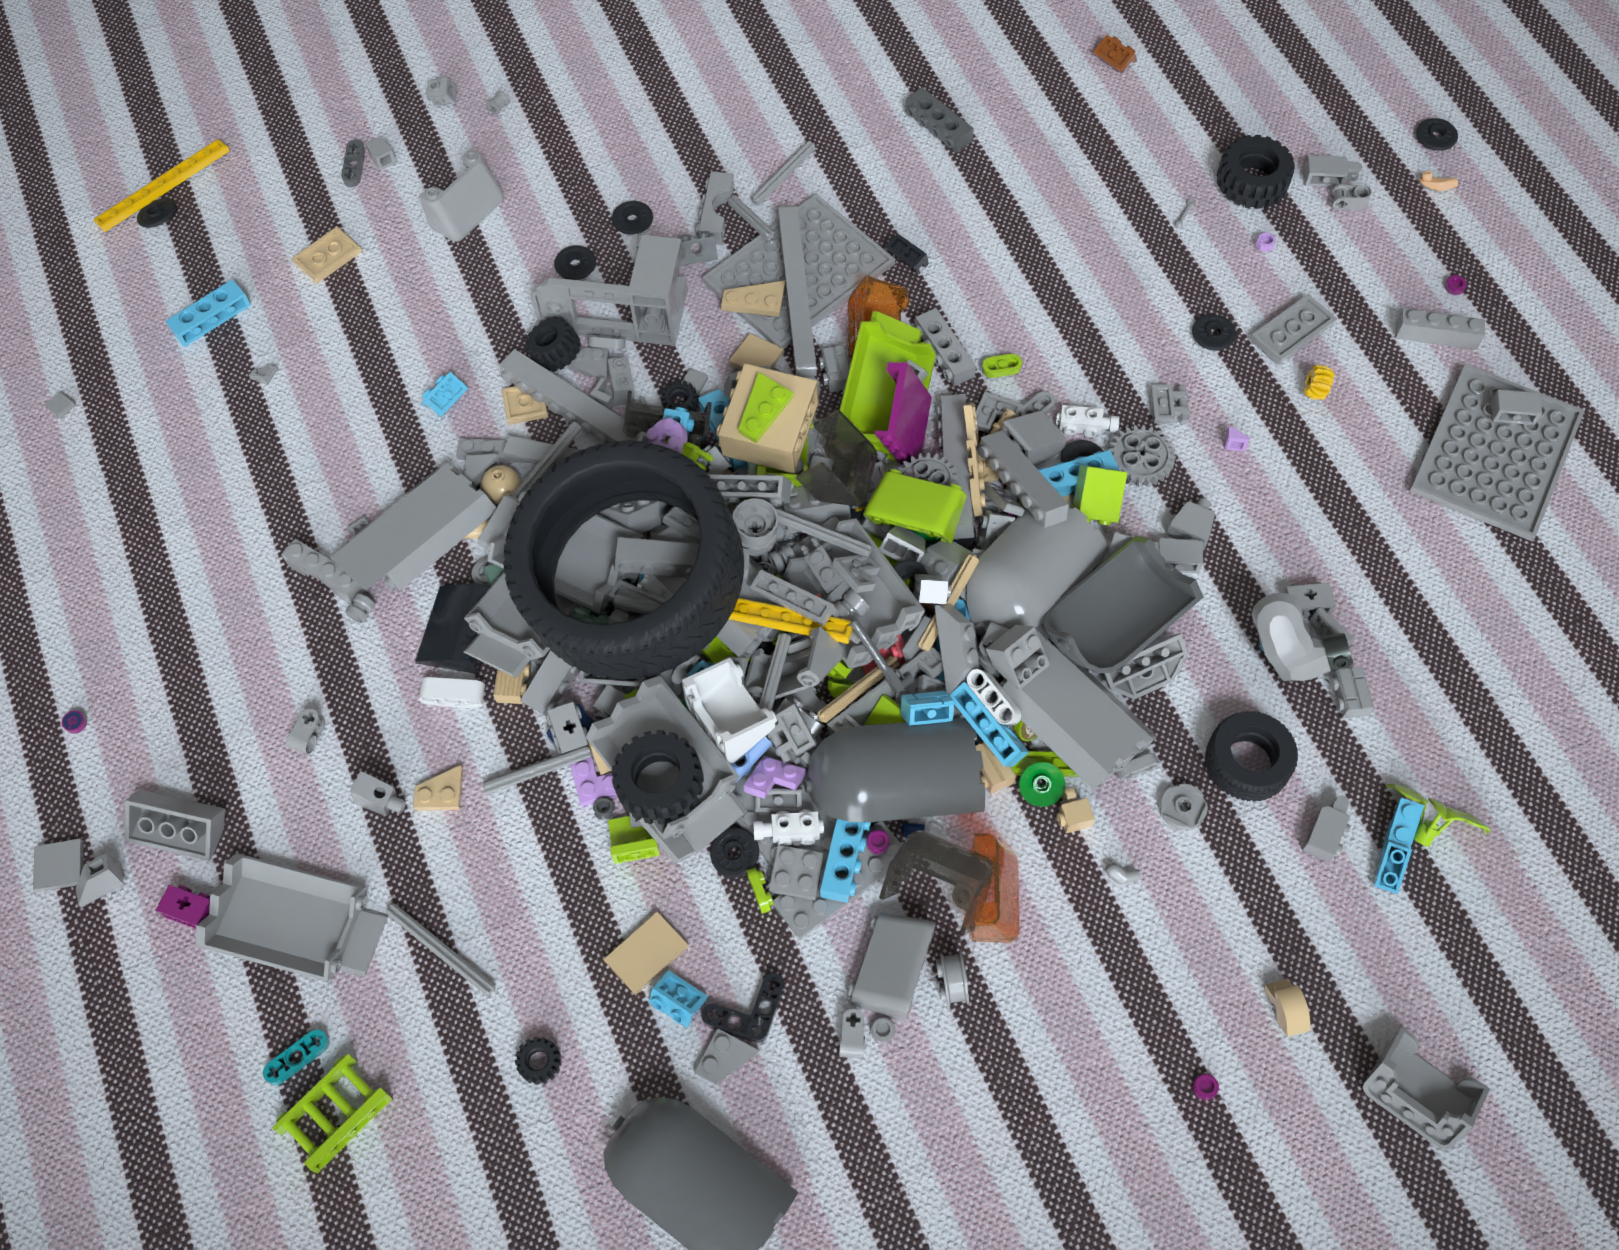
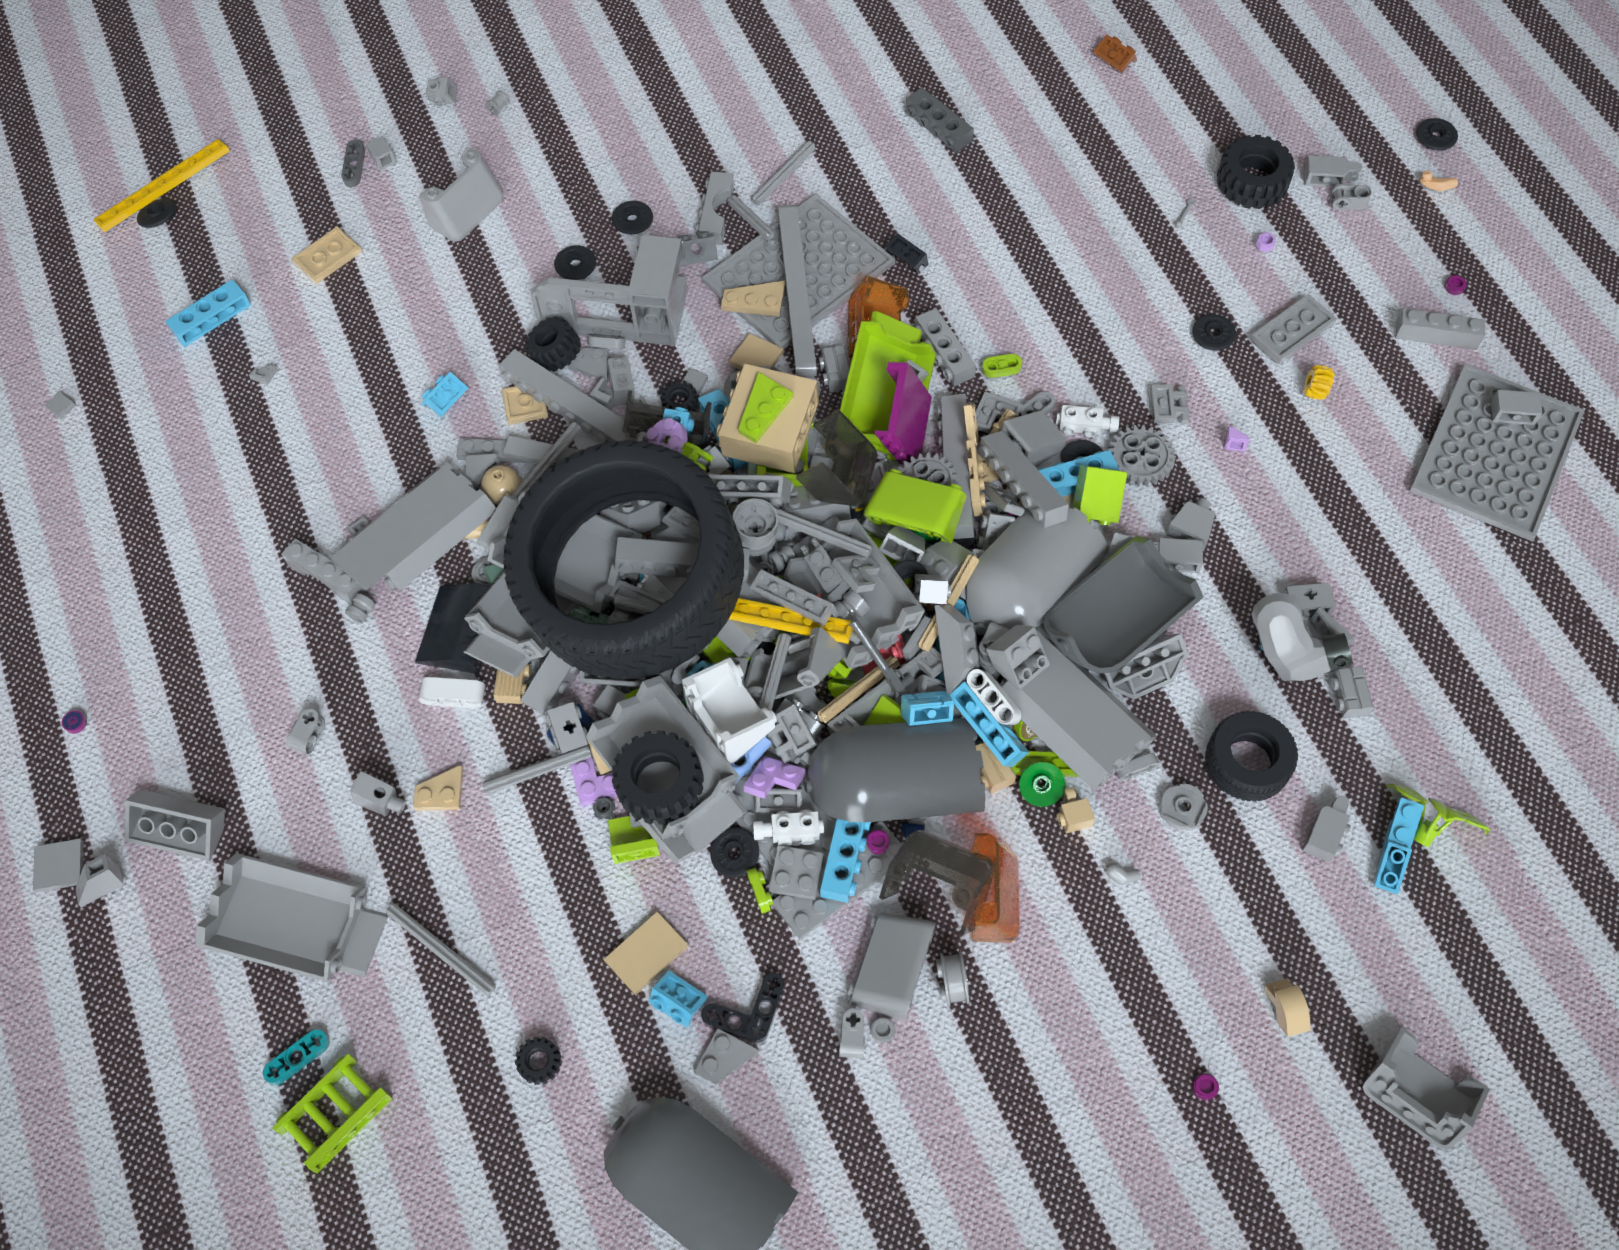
magenta brick [155,885,210,929] -> none

